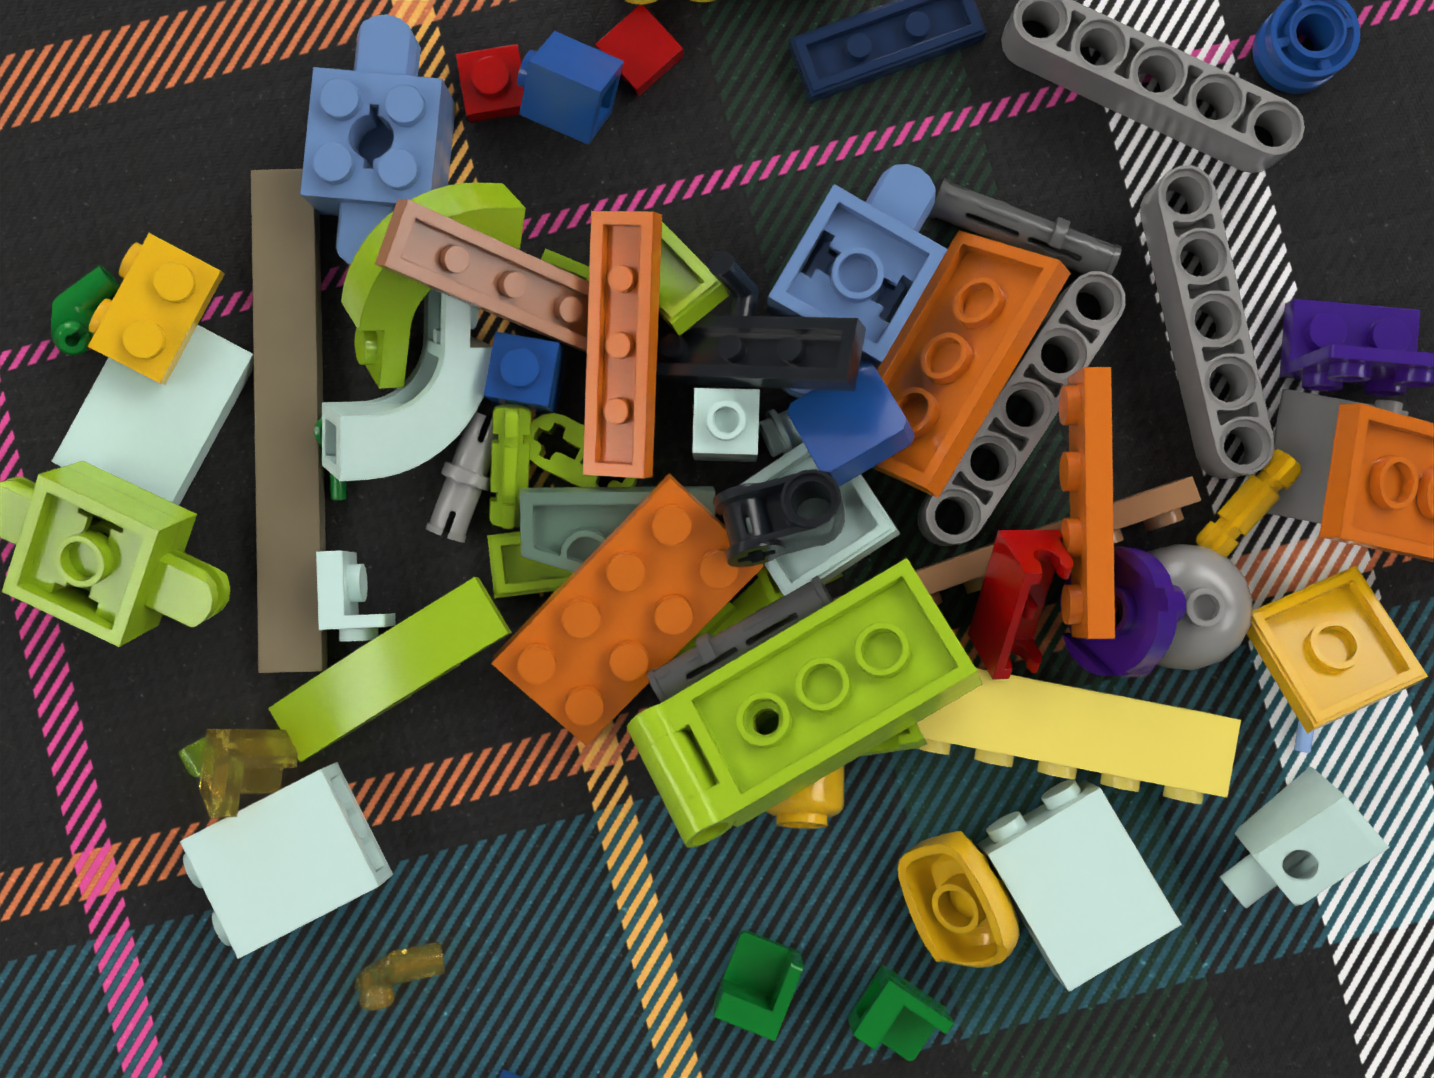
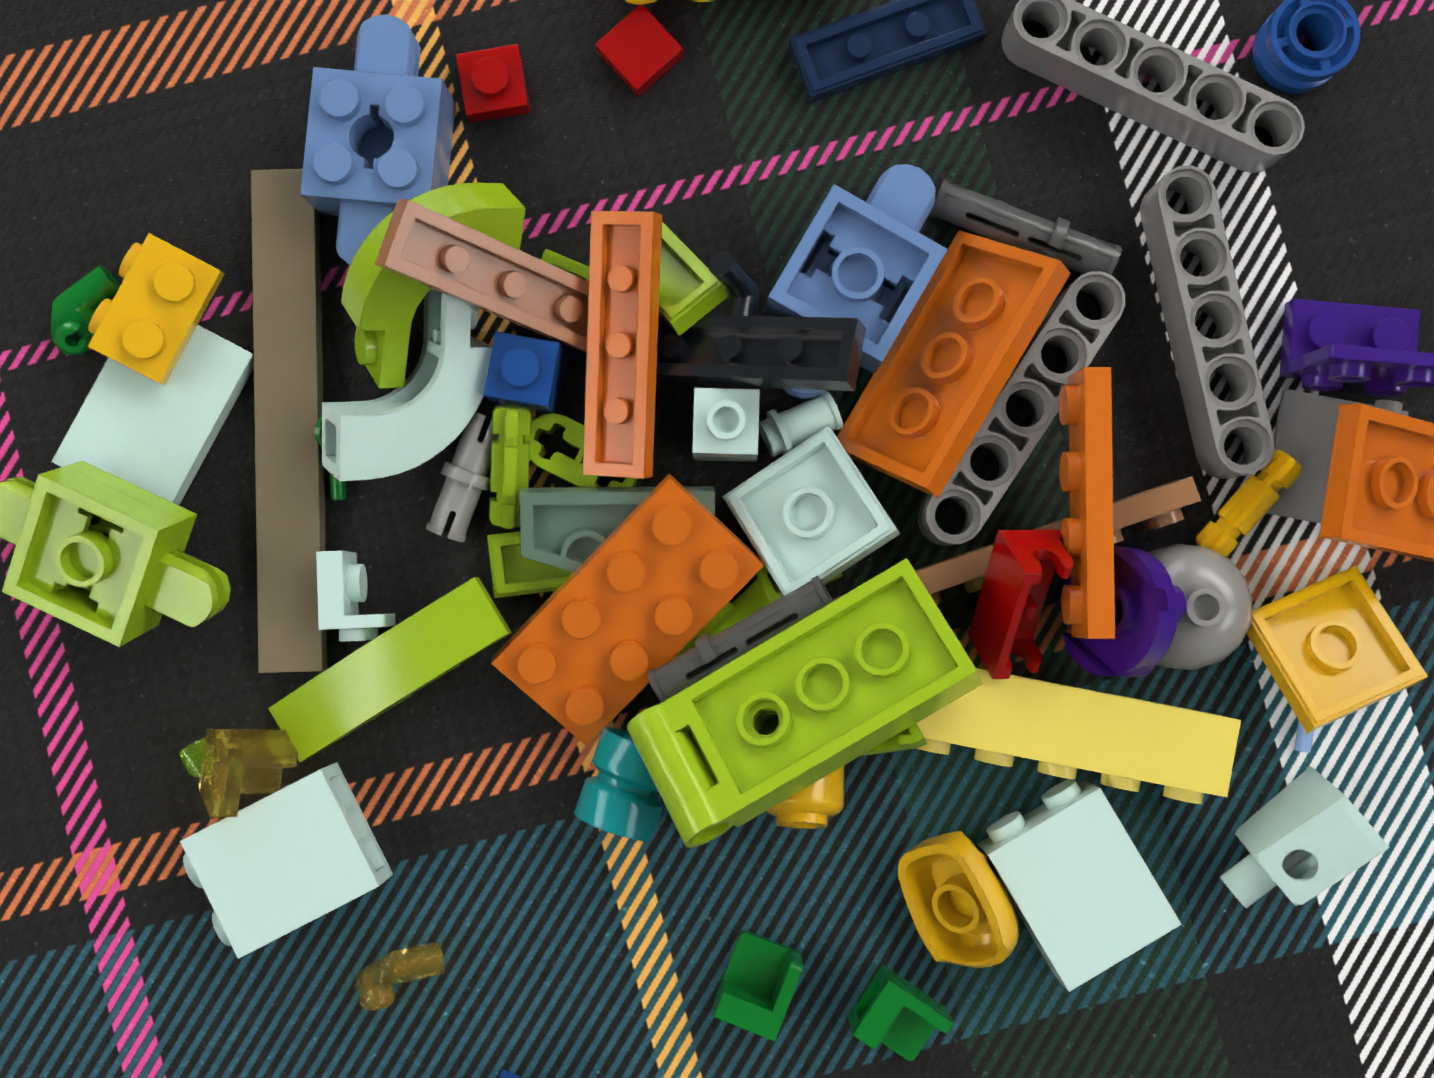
blue brick [517,31,624,145] -> none
black piece [713,469,845,567] -> none
blue piece [787,361,915,487] -> none
none -> teal wheel [574,726,664,842]

